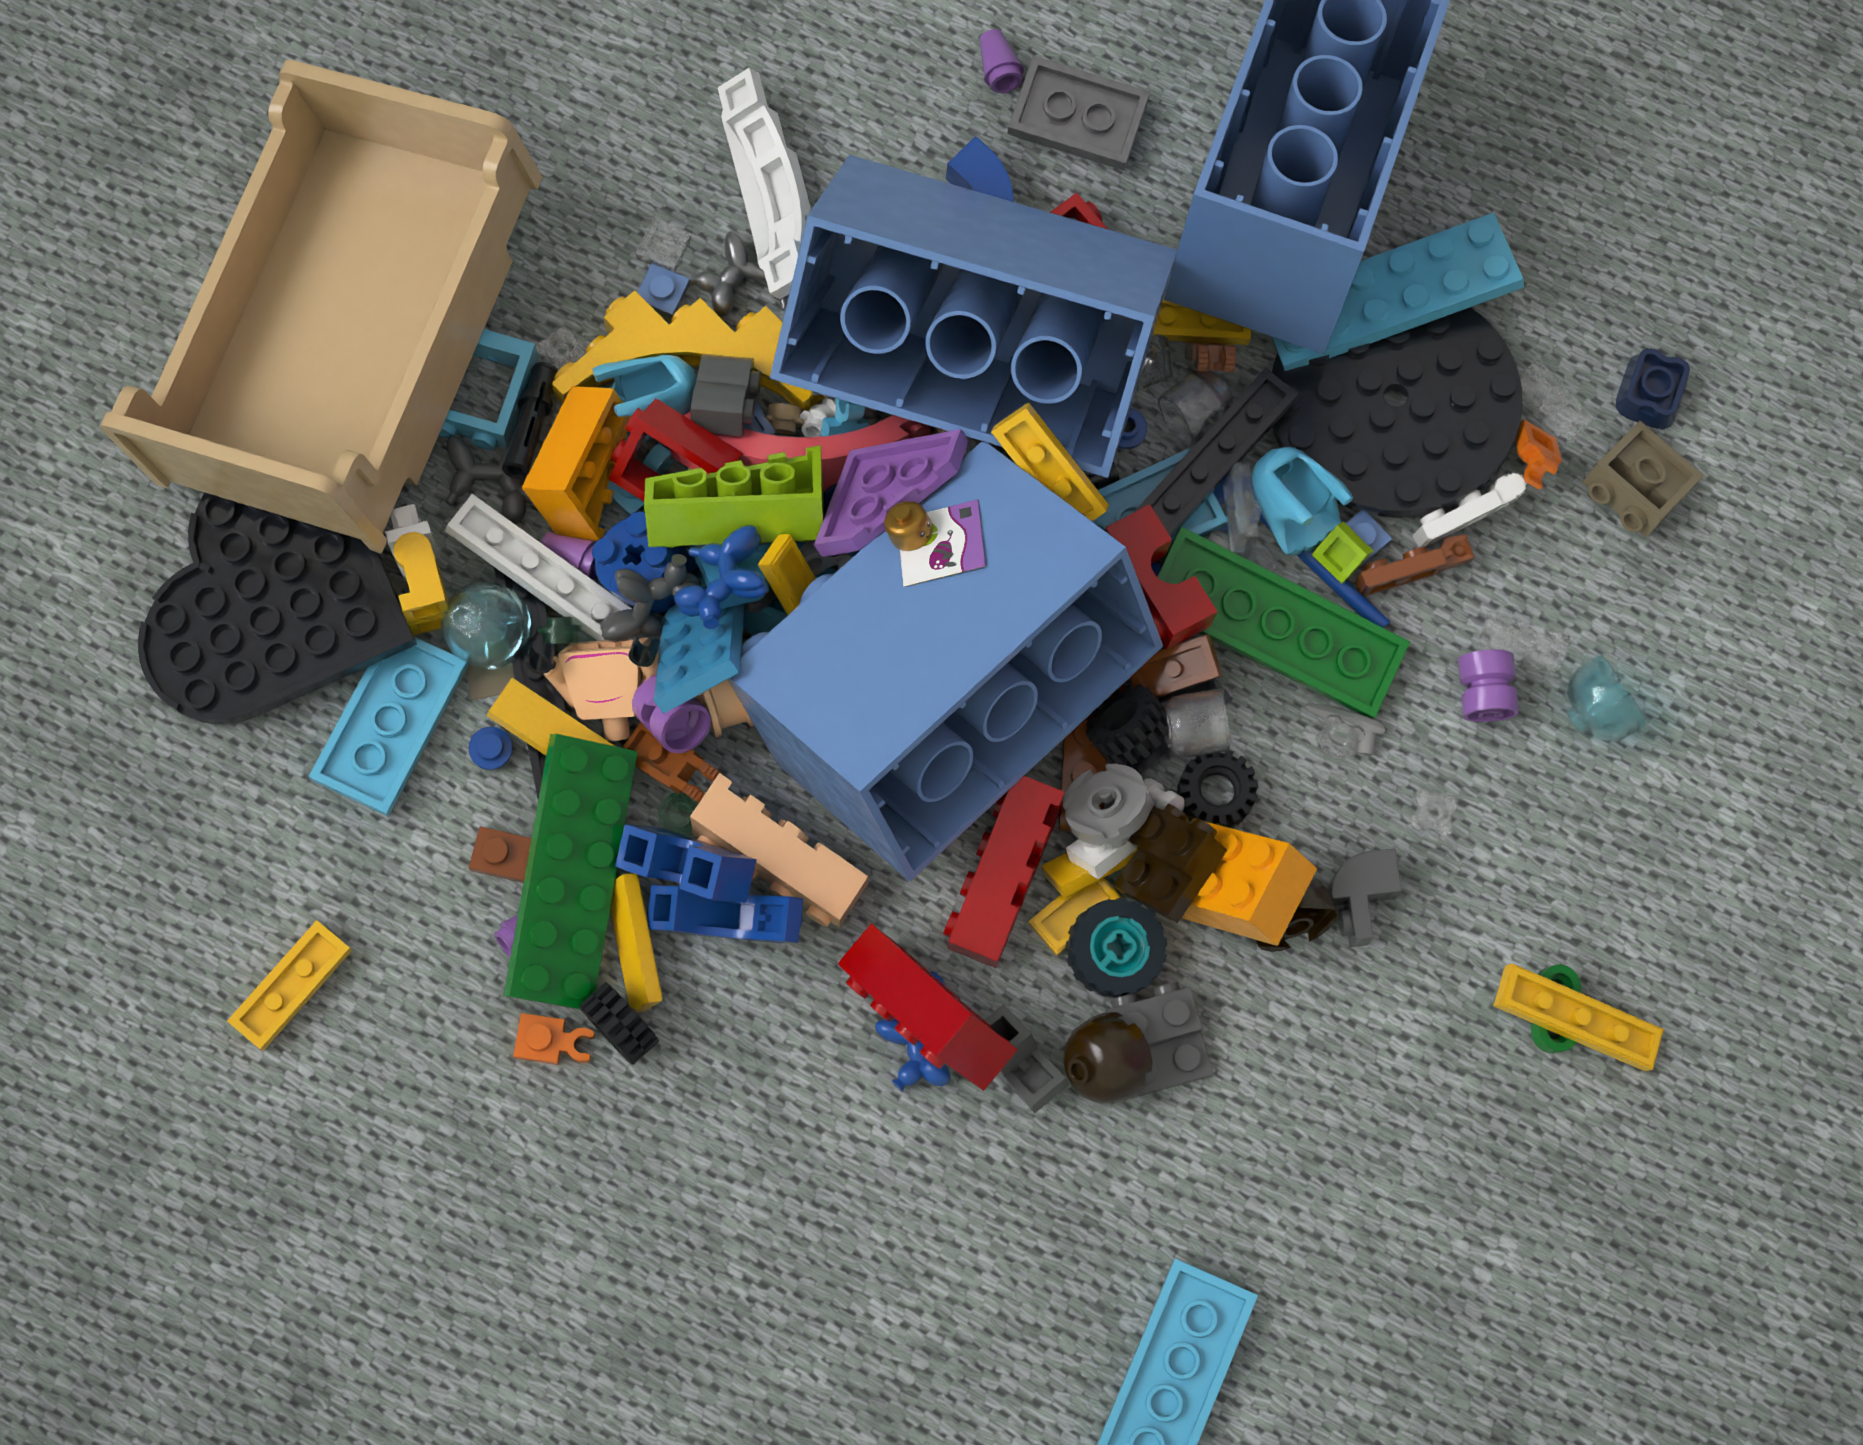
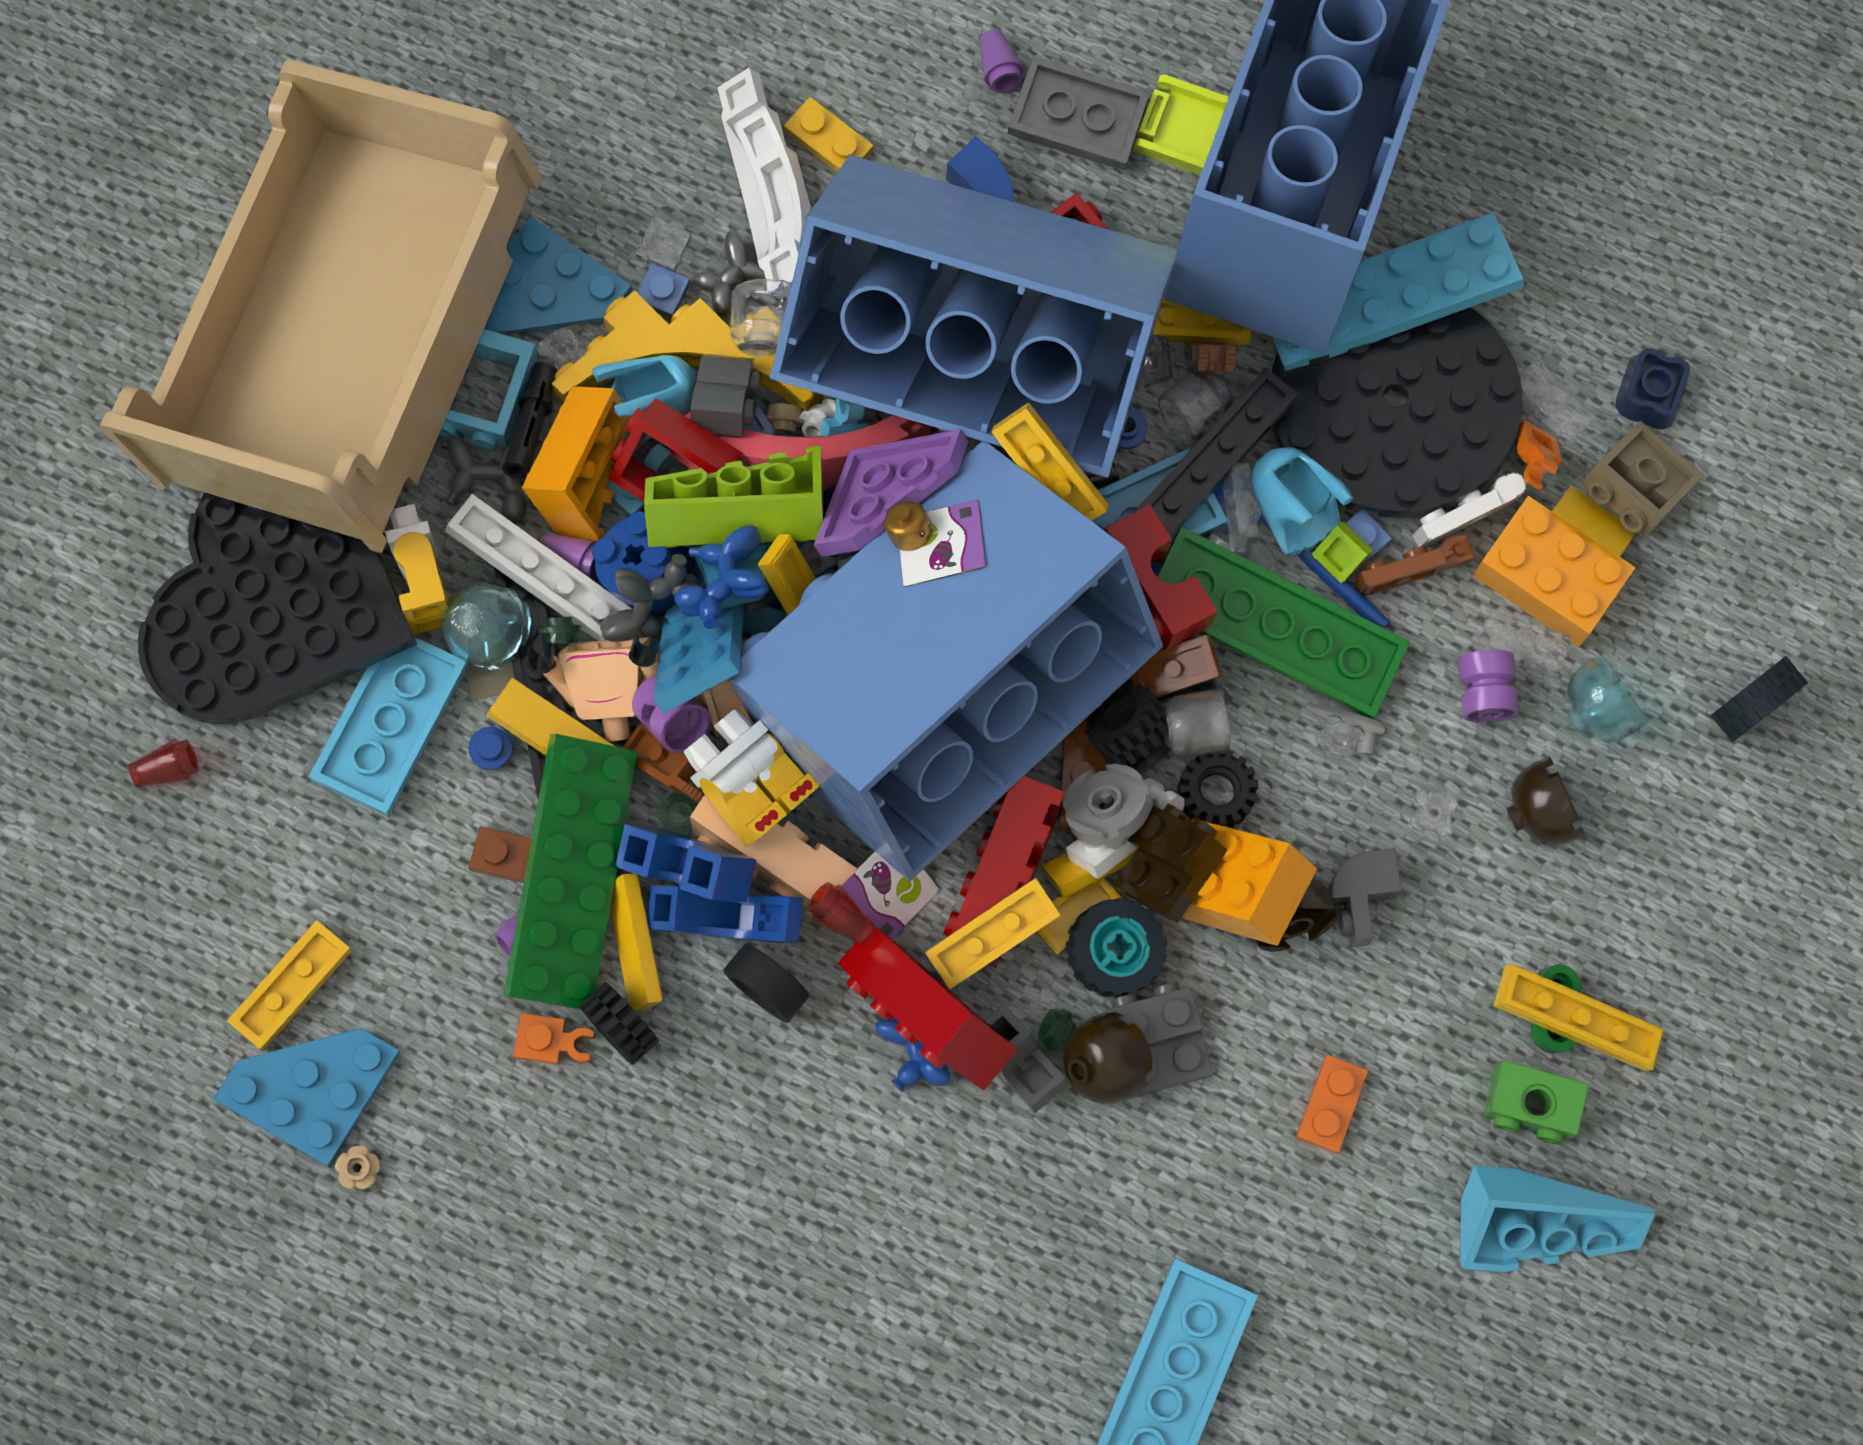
none -> clear red cone [129,739,199,788]
none -> dark azure plate [213,1028,401,1168]
none -> tan plate [335,1146,380,1190]
none -> dark azure plate [484,216,632,335]
none -> hips [683,709,820,847]
none -> black tyre [724,944,809,1023]
none -> clear helmet [730,279,791,357]
none -> yellow plate [784,97,874,172]
none -> clear red cone [807,882,874,943]
none -> sticker [838,852,939,939]
none -> yellow plate [925,878,1061,990]
none -> clear green plate [1038,1009,1076,1052]
none -> neon yellow container [1132,75,1229,175]
none -> orange plate [1295,1055,1368,1155]
none -> medium azure wedge [1460,1165,1655,1272]
none -> light orange brick [1473,496,1635,648]
none -> bright green brick [1483,1060,1589,1145]
none -> dark brown cylinder [1506,756,1586,846]
none -> yellow sticker [1551,485,1636,558]
none -> black wheel [1710,656,1808,742]

